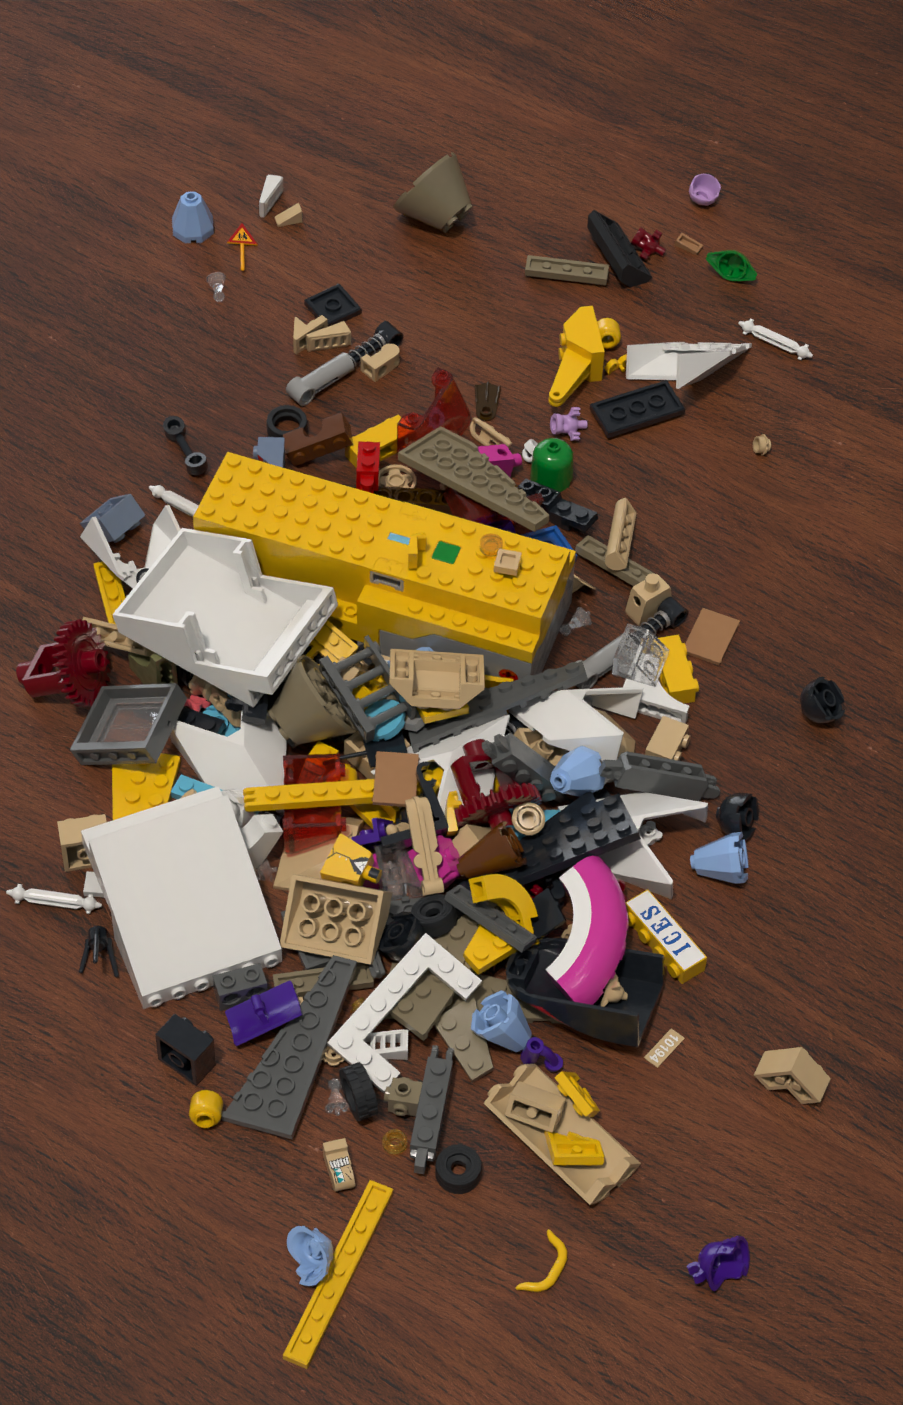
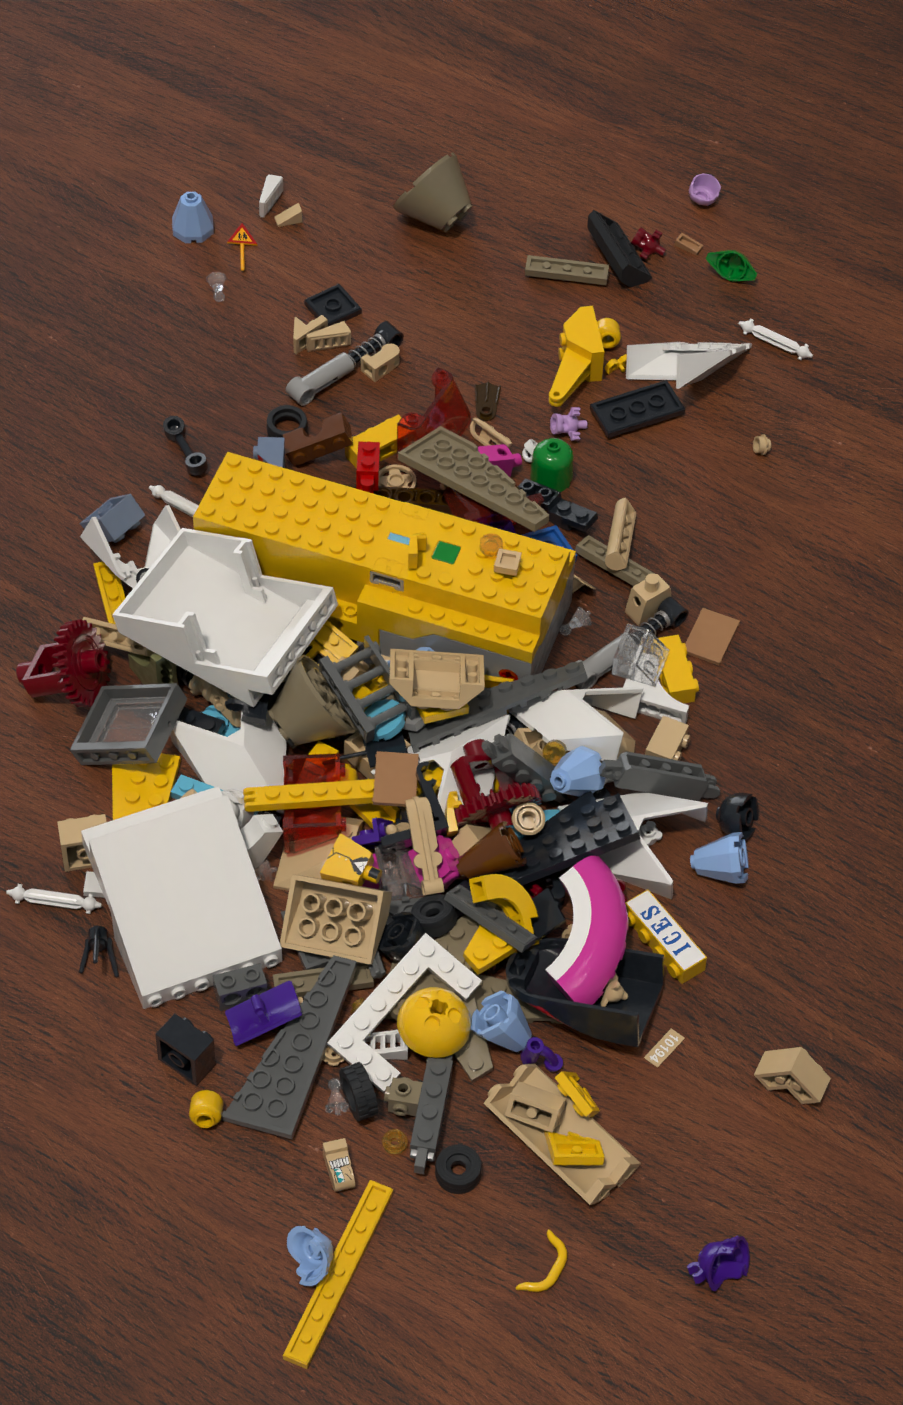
coral piece [184,695,211,712] -> none
black cylinder [800,676,845,724] -> none
none -> yellow piece [397,987,471,1058]
none -> clear yellow tile [543,740,567,764]

